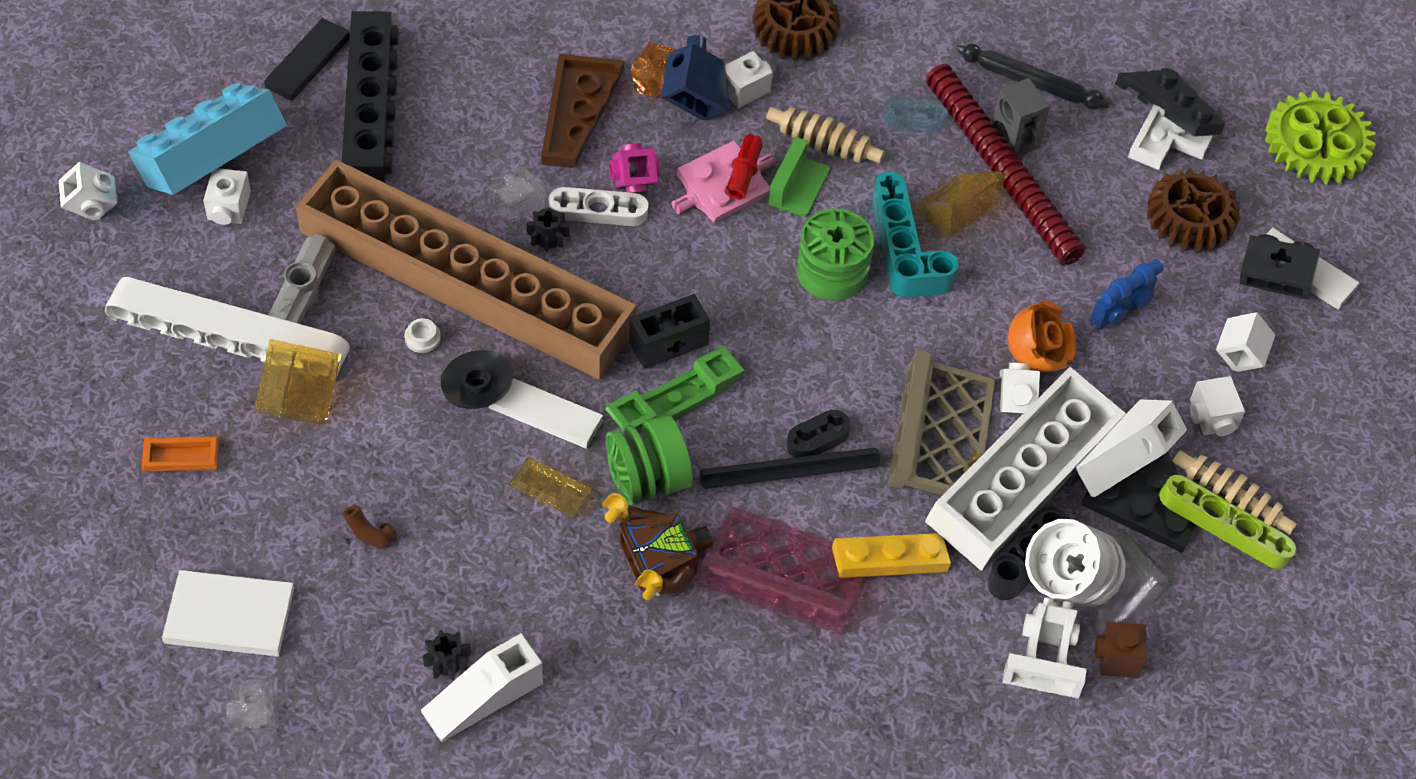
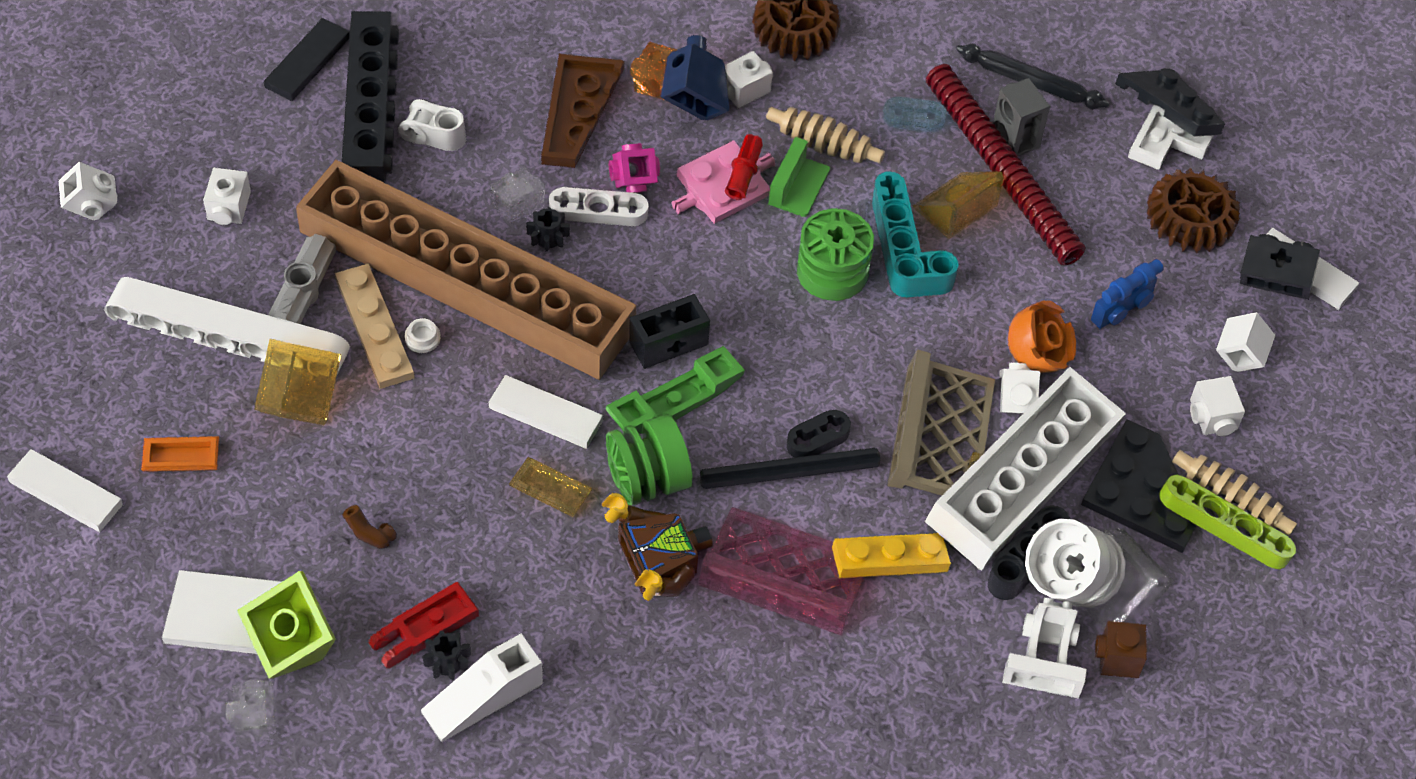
medium azure brick [128,83,287,195] -> none
black dish [441,350,513,409] -> none
white slope [1075,399,1187,497] -> none
lime gear [1265,91,1376,184] -> none
none -> white tile [7,449,123,532]
none -> lime slope [237,571,336,679]
none -> tan plate [335,263,414,389]
none -> red hinge [368,582,479,668]
none -> white piece [398,99,466,151]

